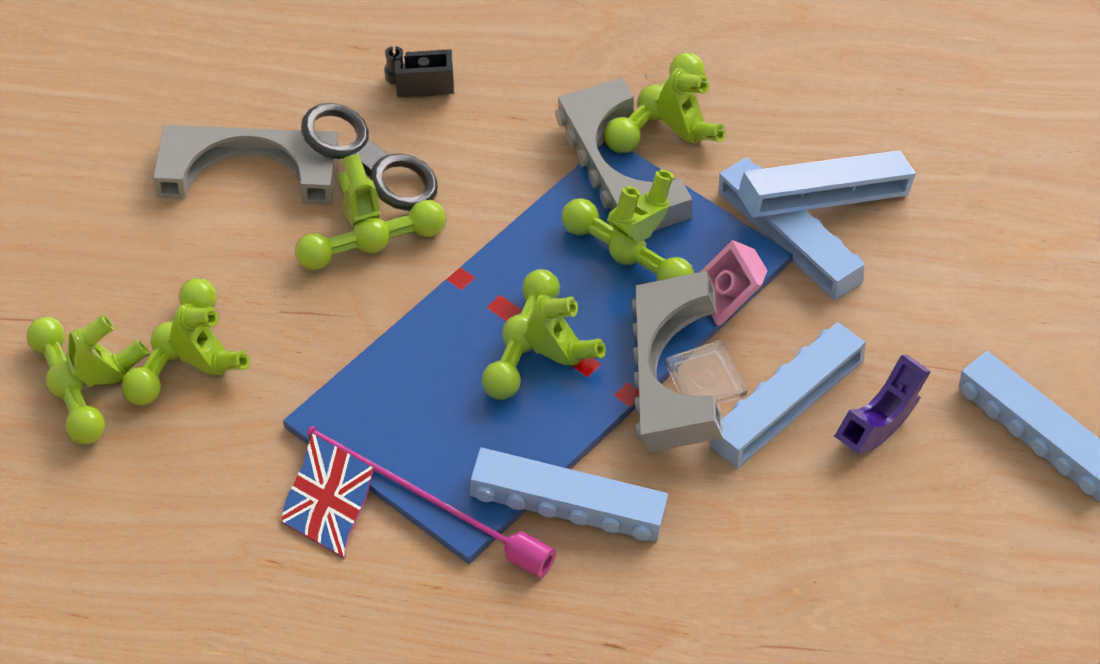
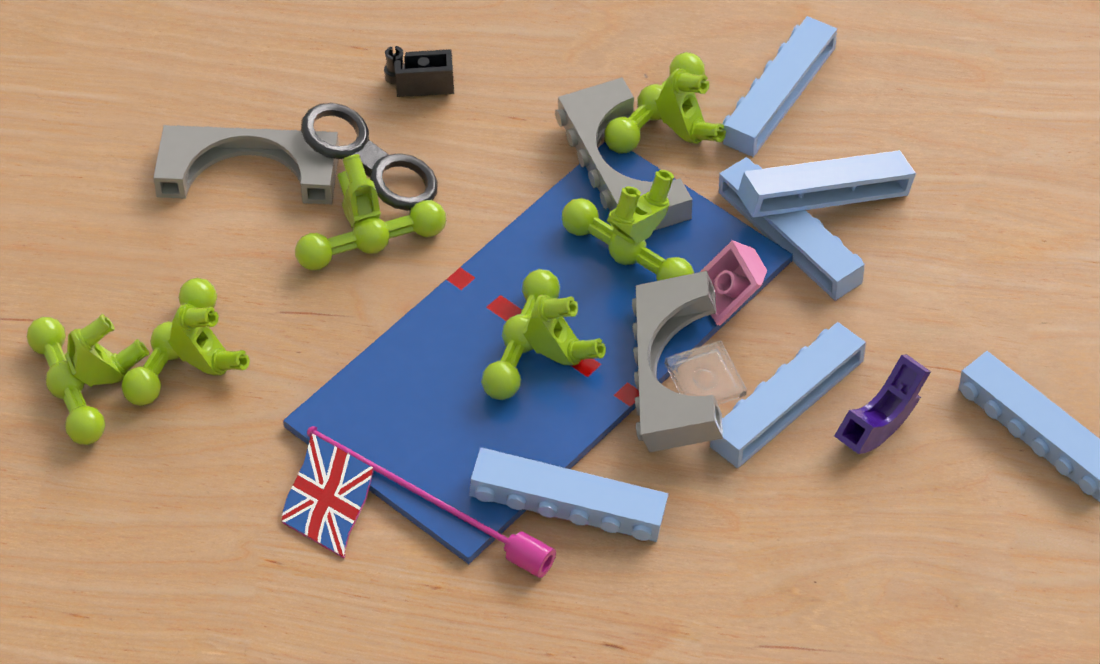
none -> light blue brick [722,16,837,157]

